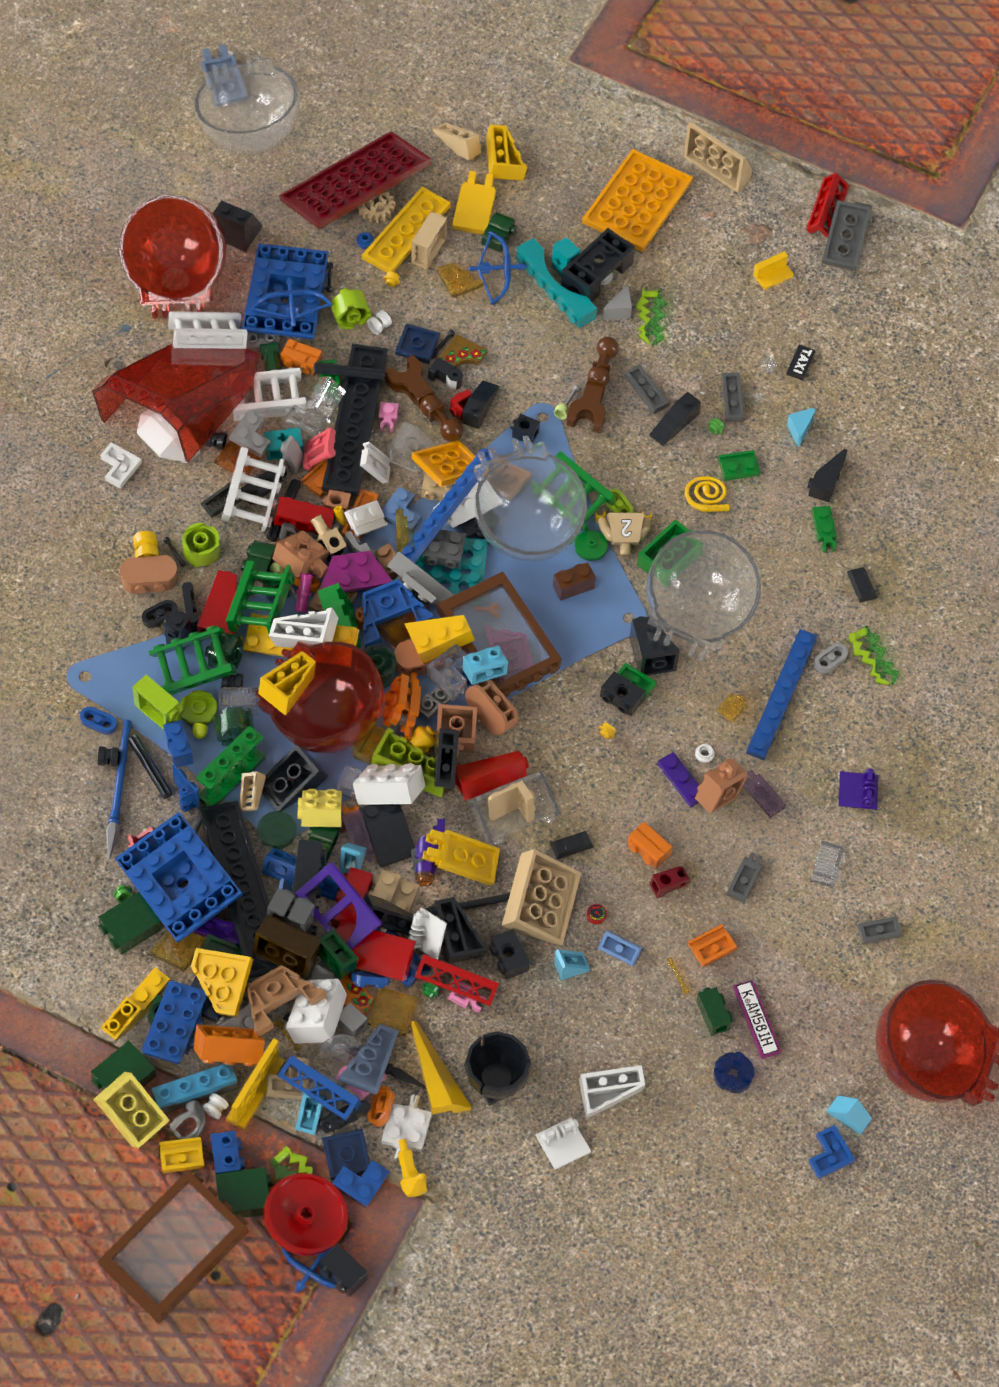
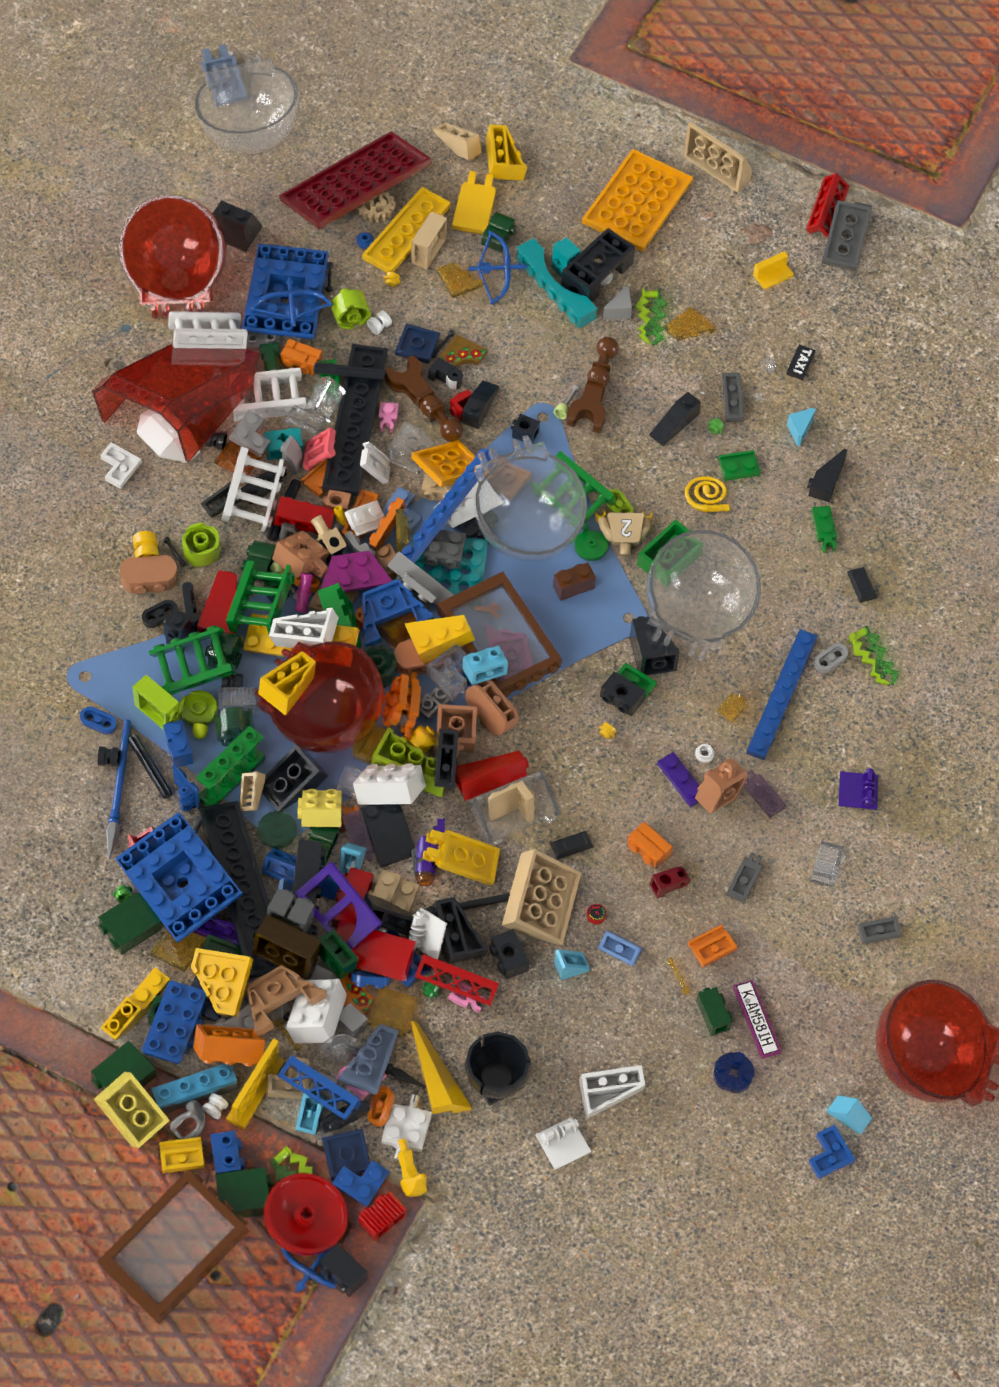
dark grey plate [624,364,669,414] -> none
none -> red brick [359,1191,407,1241]
none -> orange plate [369,497,406,551]
none -> clear yellow wing [665,307,715,341]

